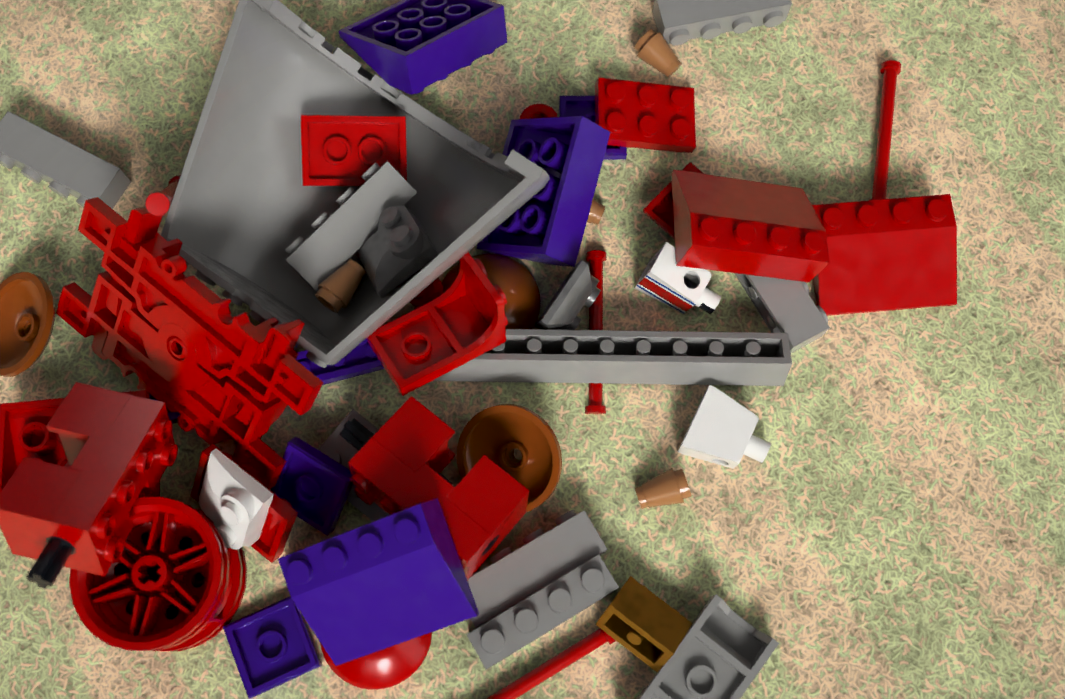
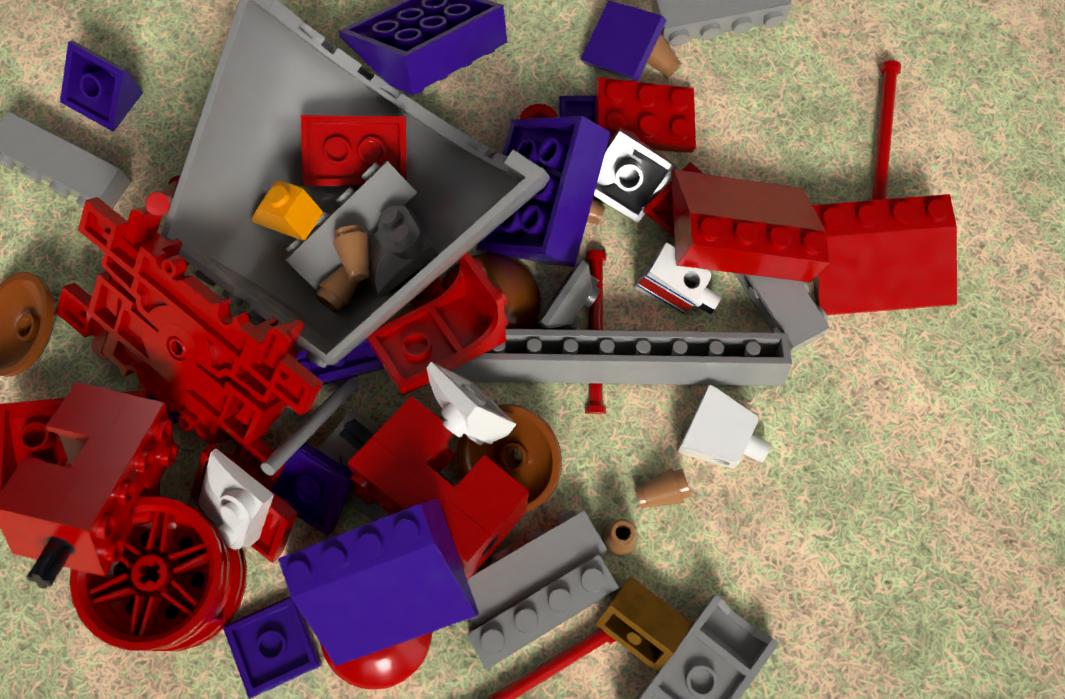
none -> dark purple slope [60,41,143,131]
none -> light orange slope [251,180,324,241]
none -> light grey bar [261,378,358,476]
none -> medium nougat cone [333,225,370,281]
none -> white slope [427,362,517,445]
none -> dark purple tile [580,0,667,81]
none -> flat silver slope [594,127,678,223]
none -> medium nougat cone [602,519,638,556]

